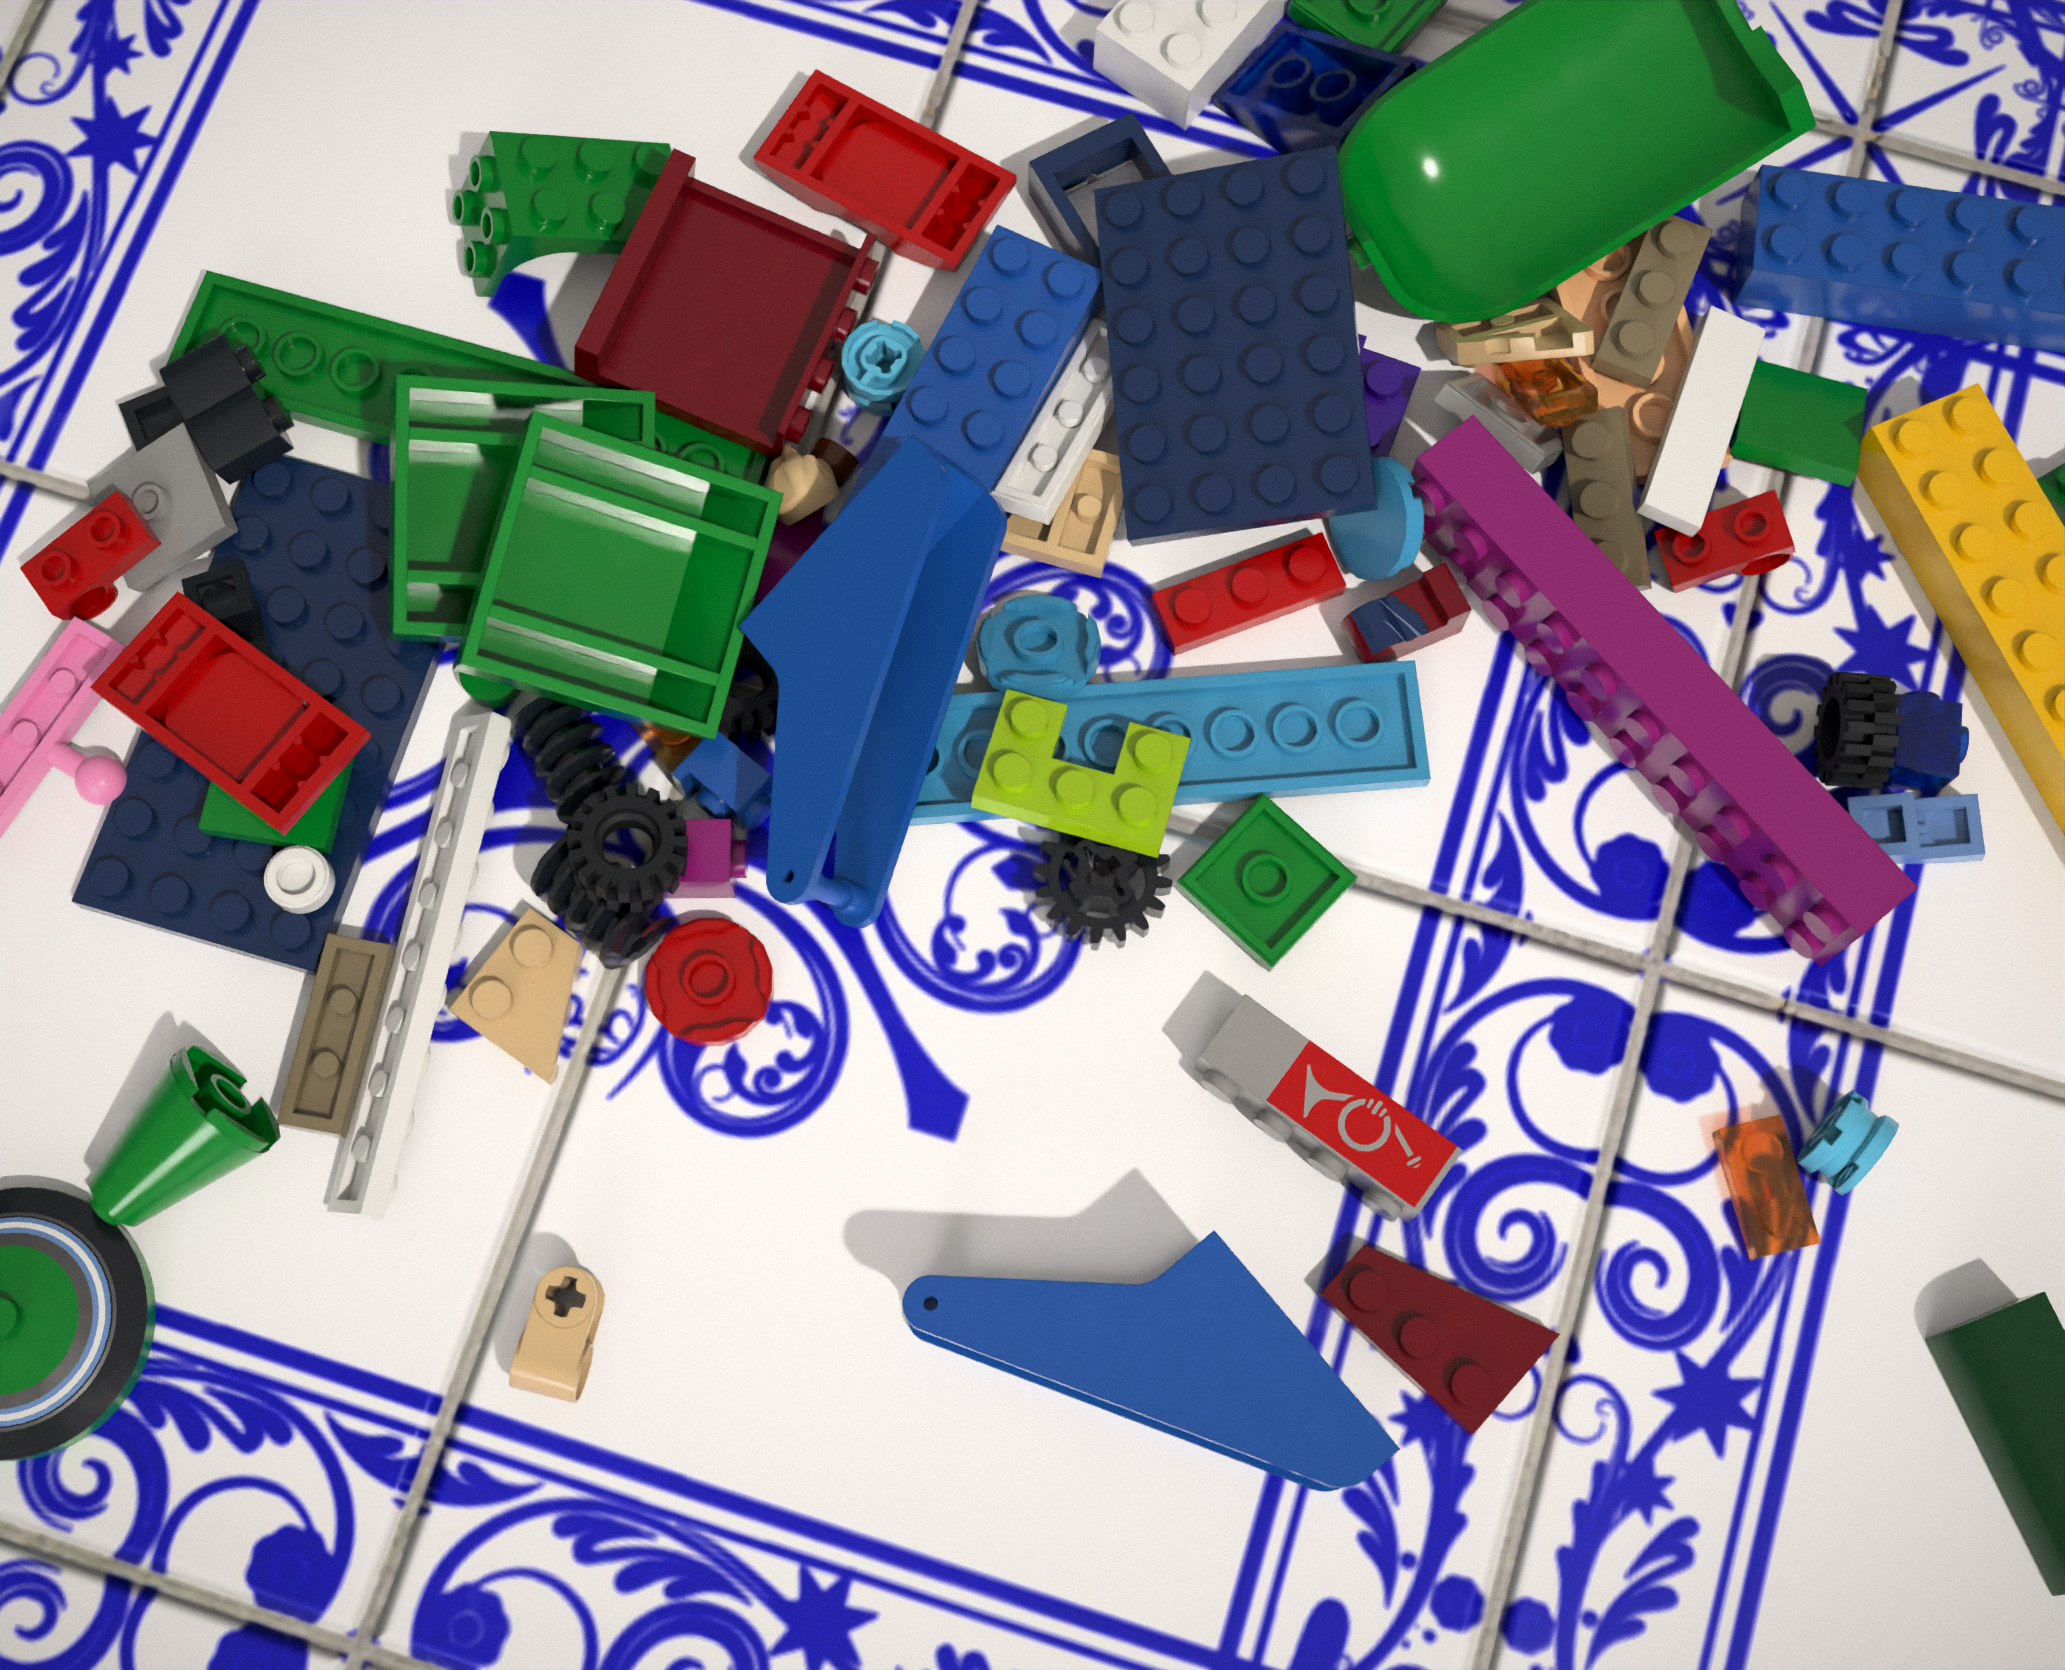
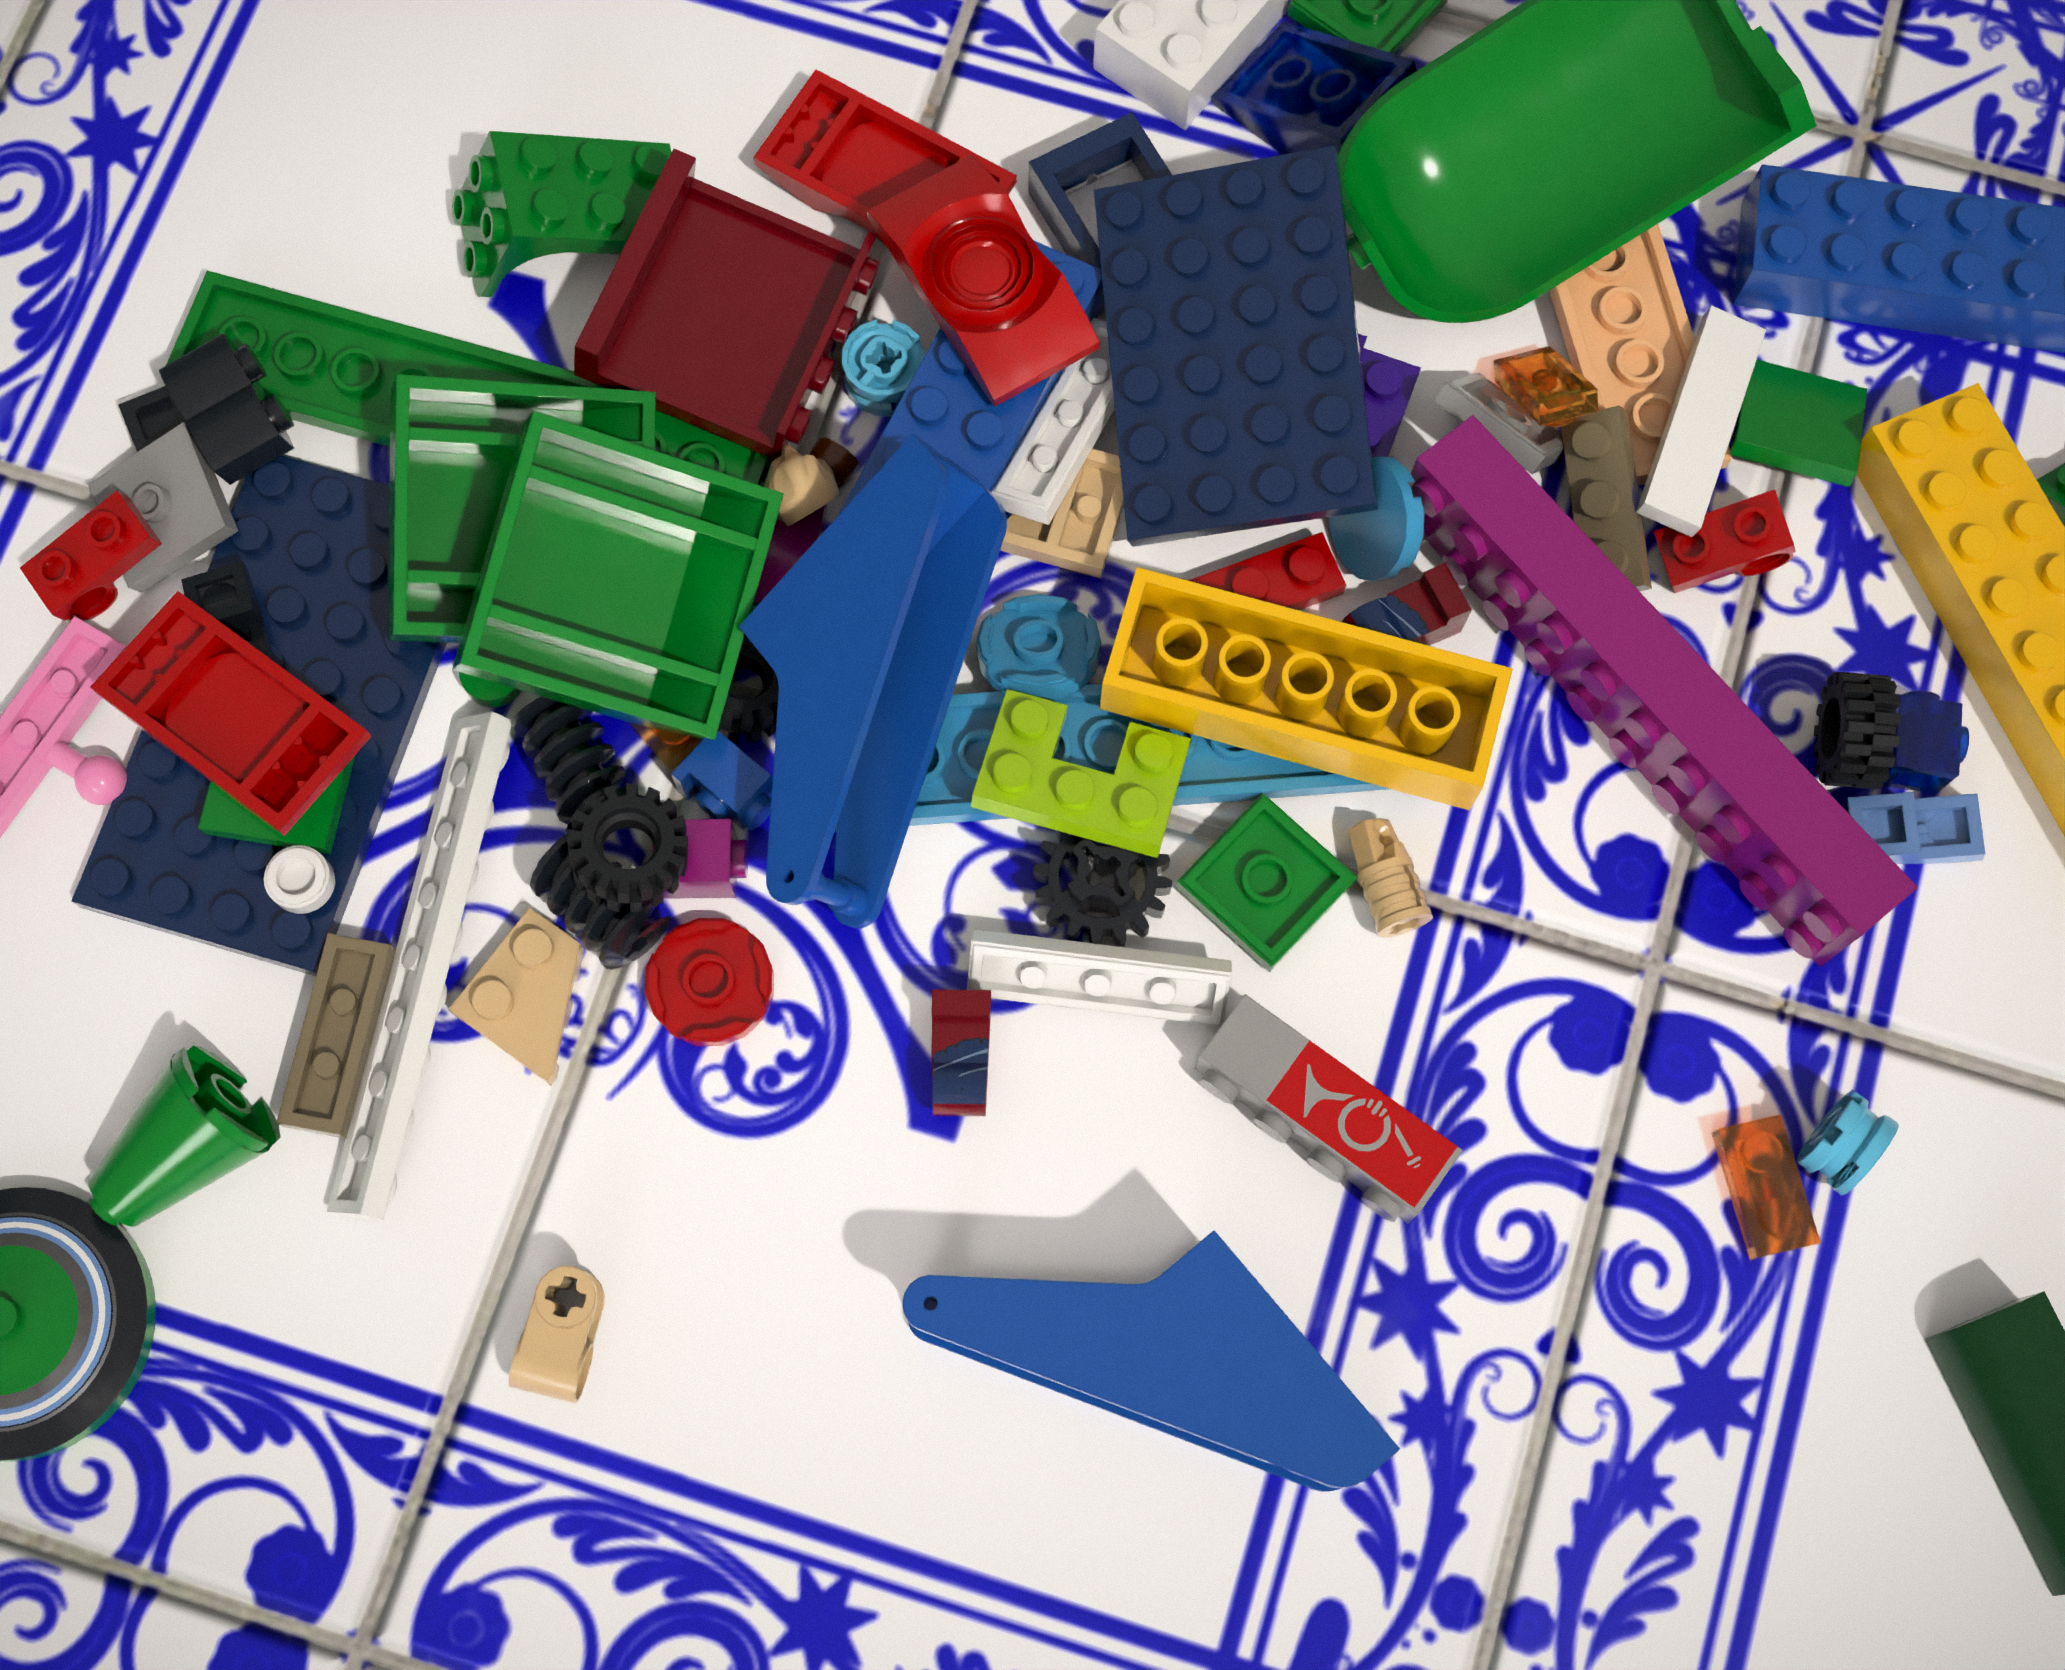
dark red wing [1318,1244,1560,1436] -> none
tan wing [1435,297,1595,368] -> none
dark tan plate [1590,215,1713,390] -> none
none -> red slope [867,155,1100,407]
none -> leg [931,989,992,1116]
none -> white tile [967,929,1232,1027]
none -> yellow brick [1099,567,1513,810]
none -> tan hinge [1348,818,1433,938]

